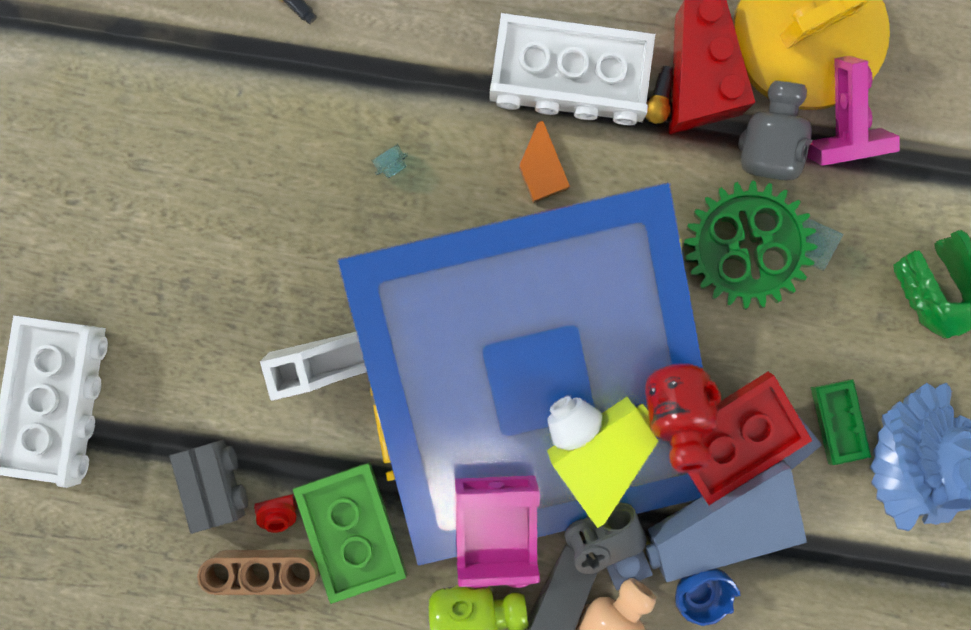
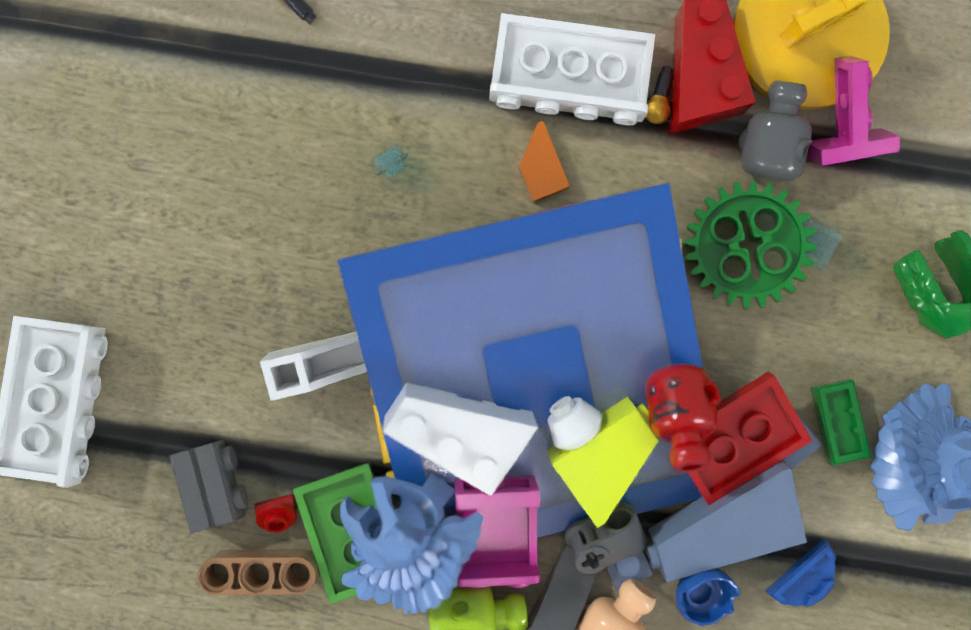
none -> medium blue piece [340,473,484,615]
none -> white wedge [383,382,538,496]
none -> blue tile [765,539,836,607]

